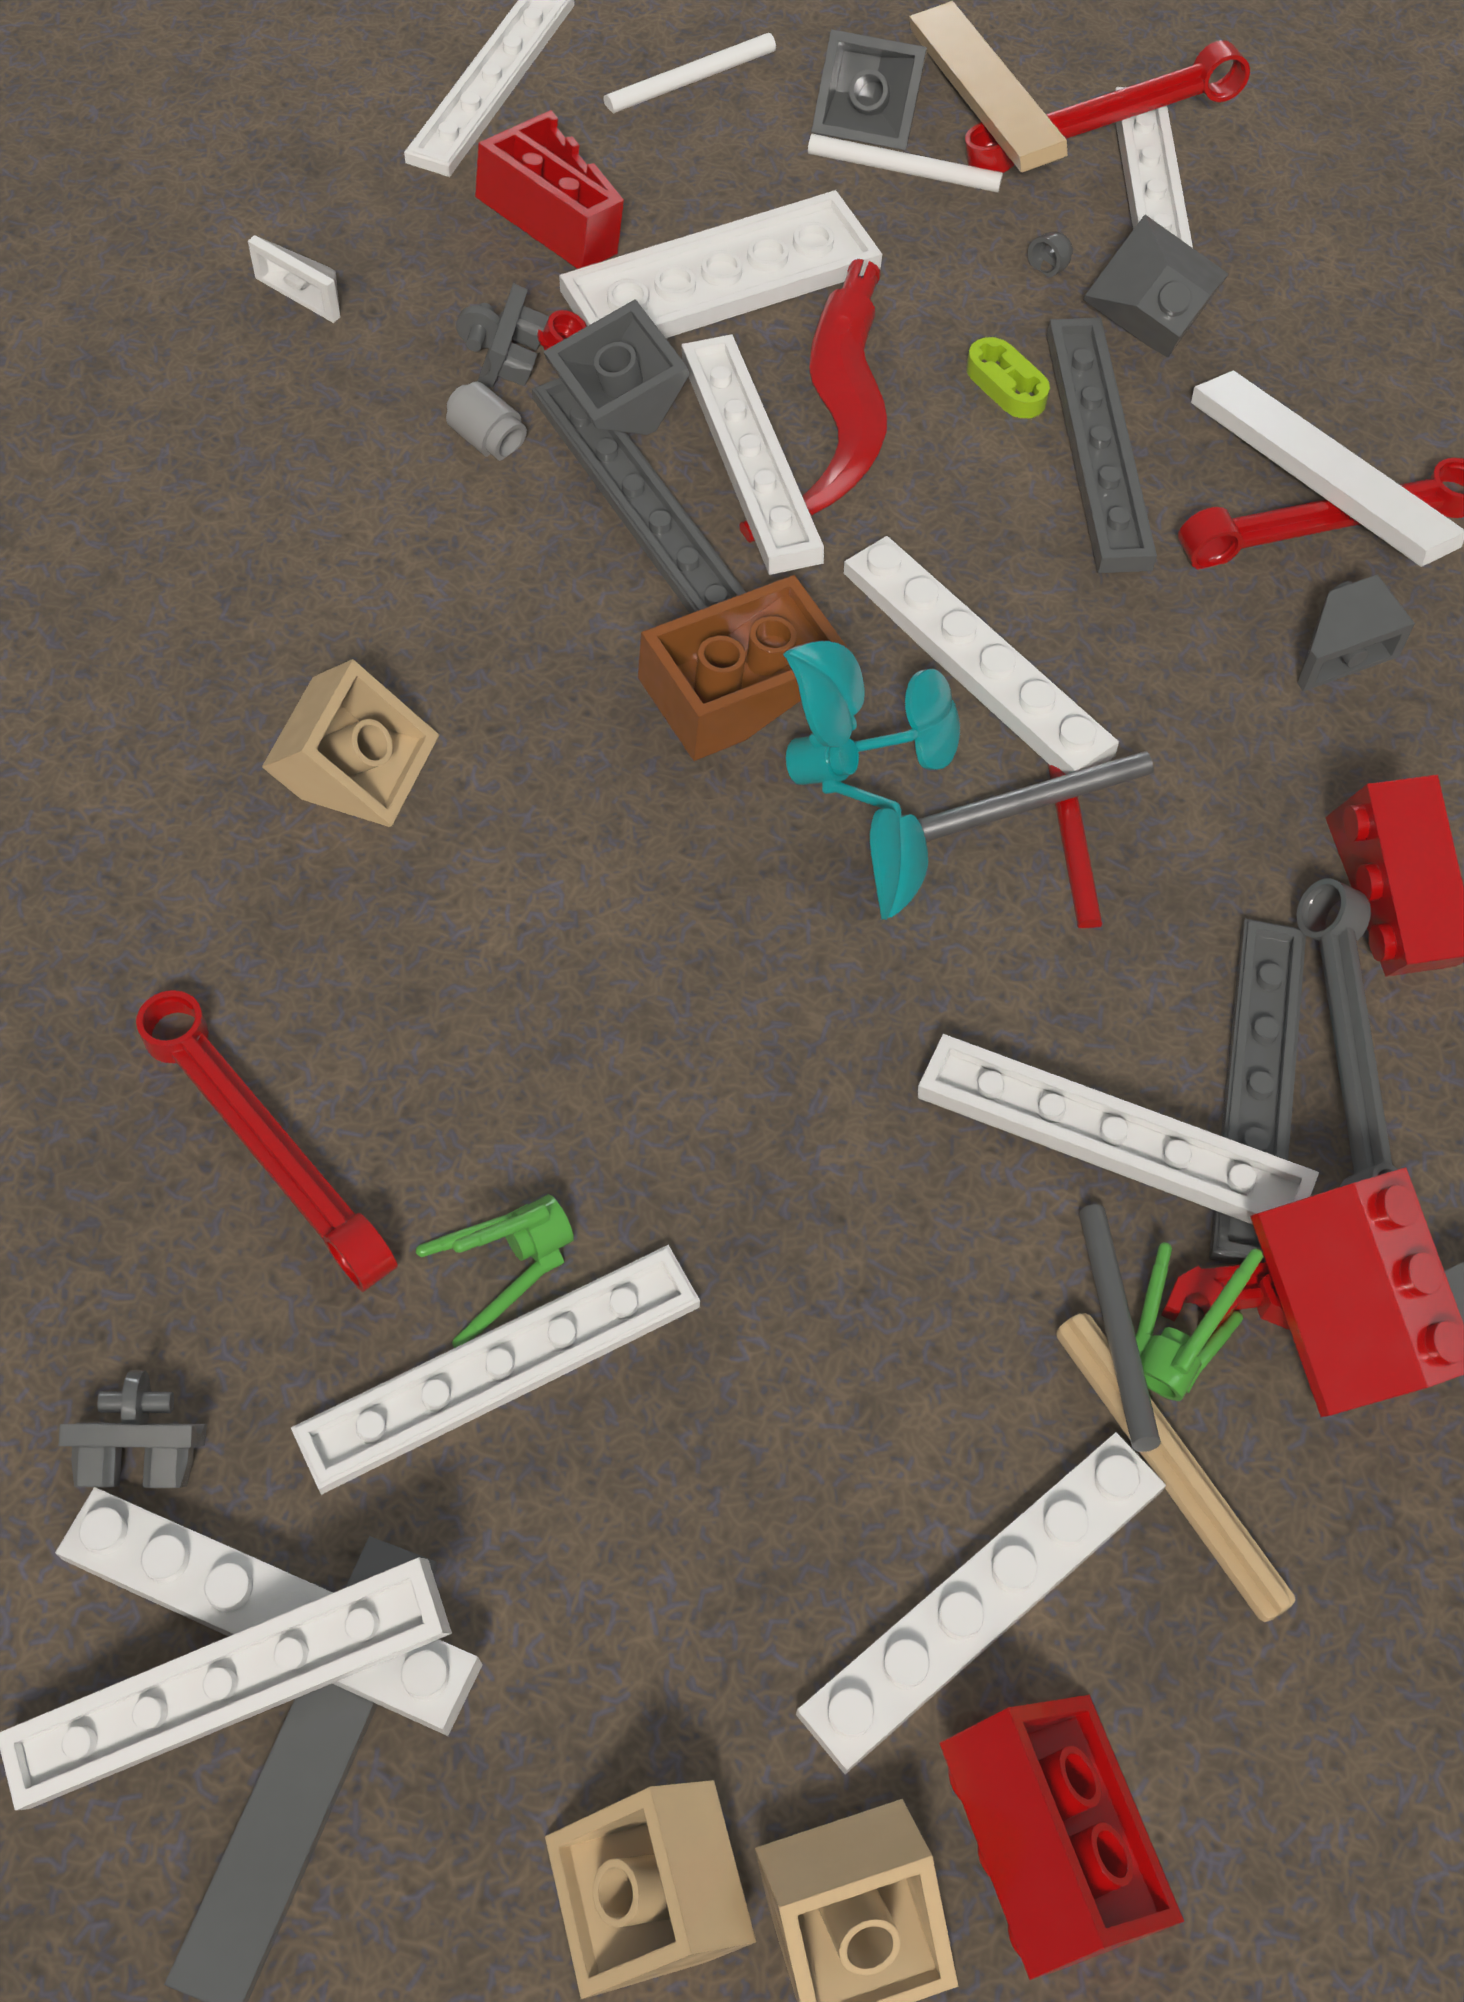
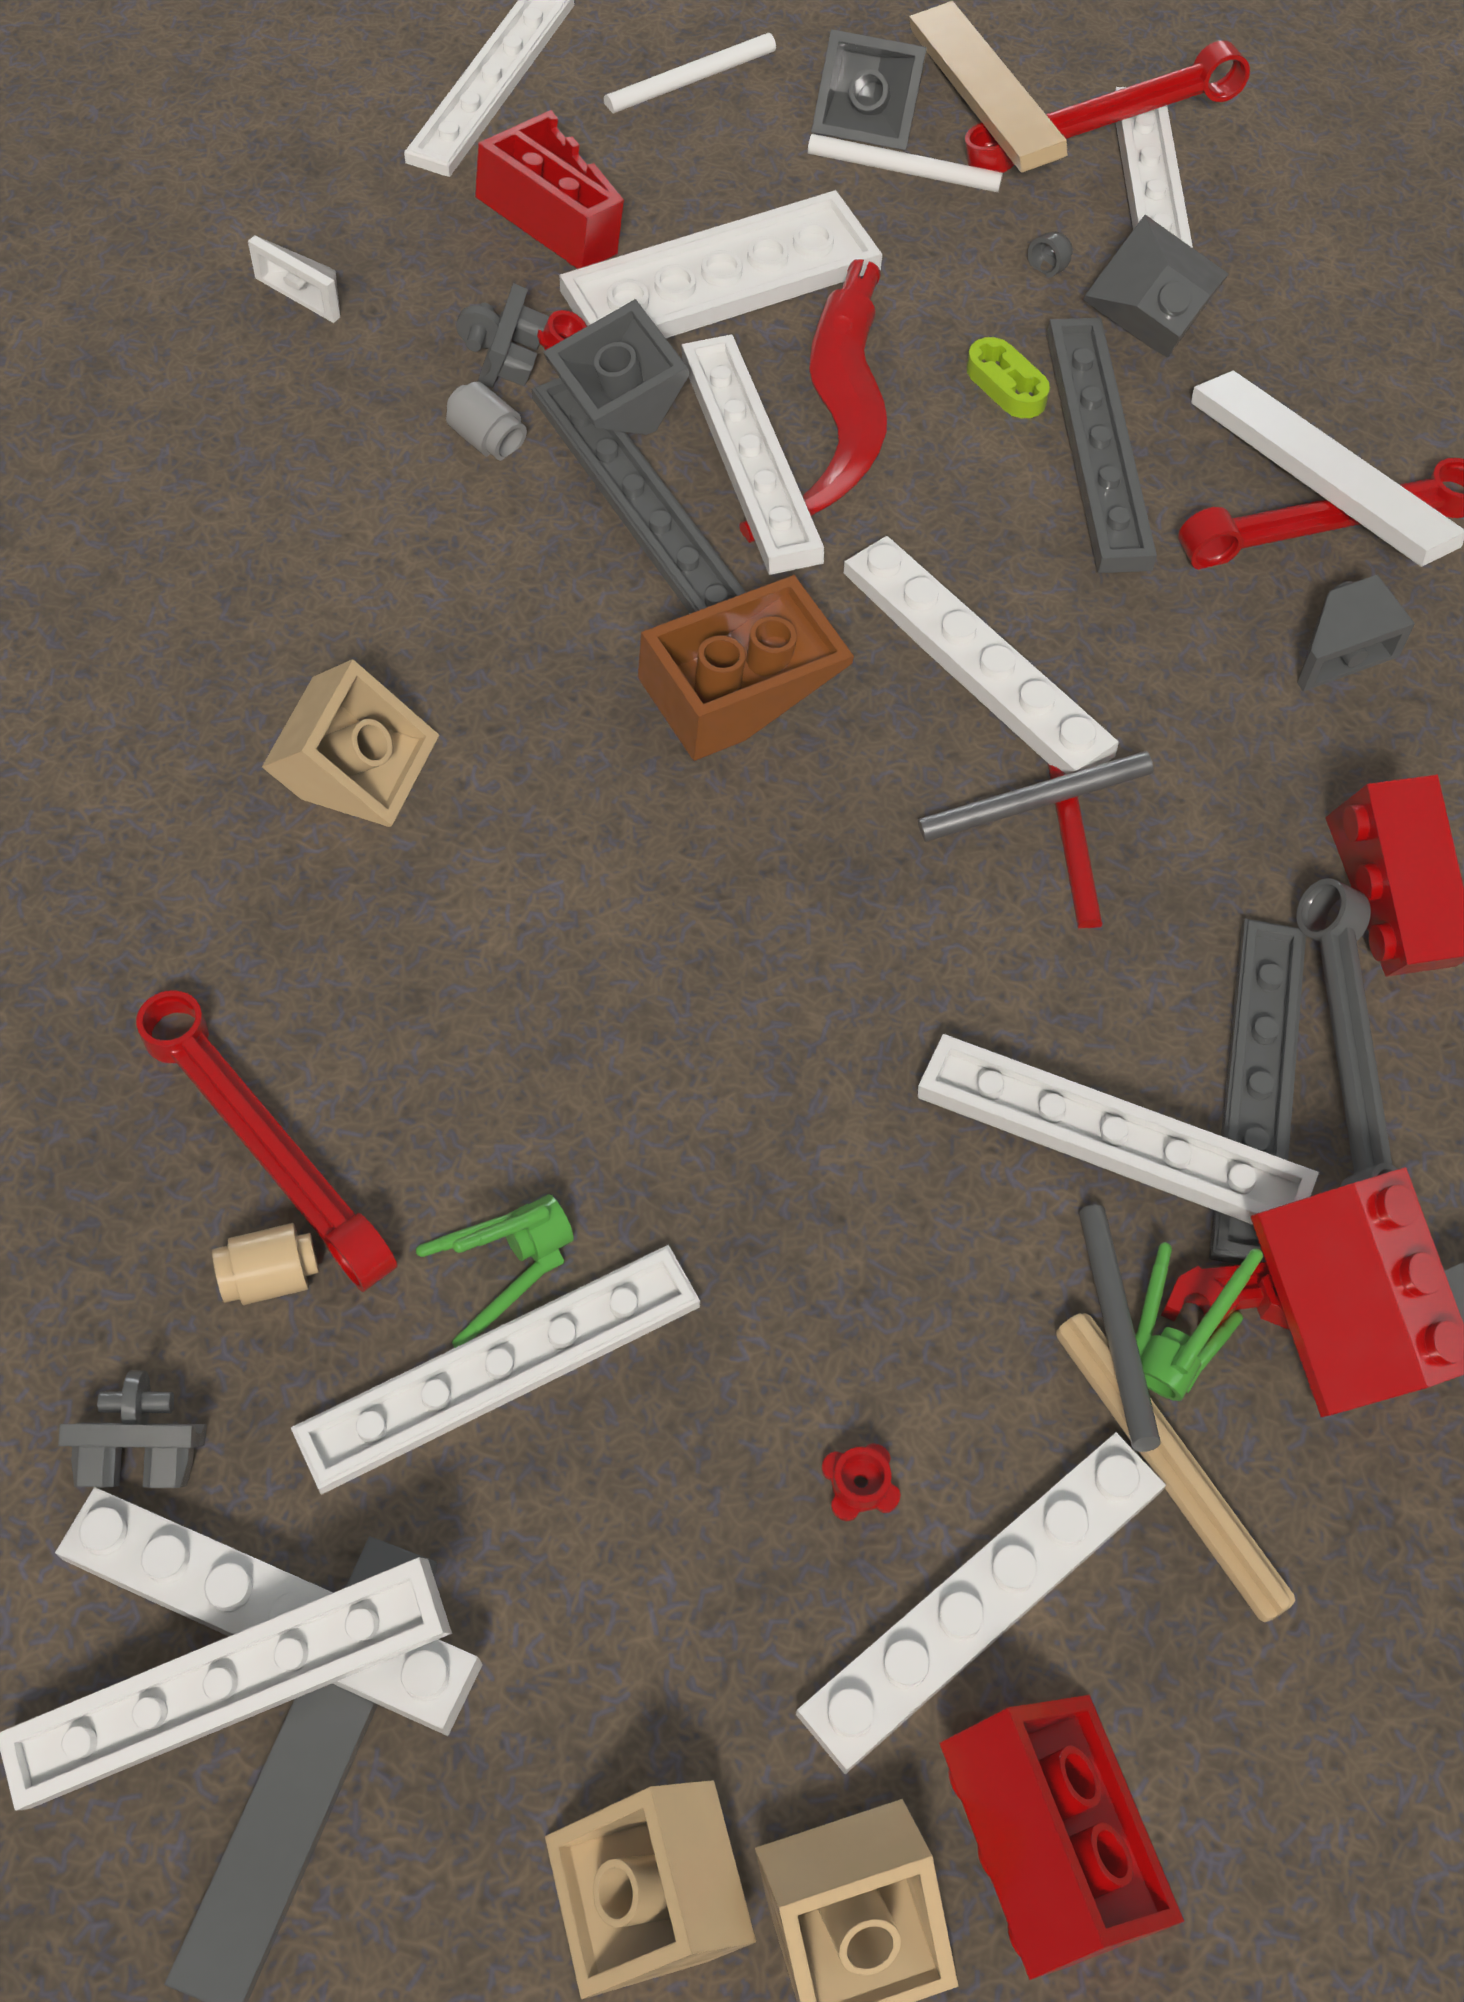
teal plant [783,641,960,920] -> none
none -> tan brick [212,1223,319,1305]
none -> red plate [822,1443,901,1521]

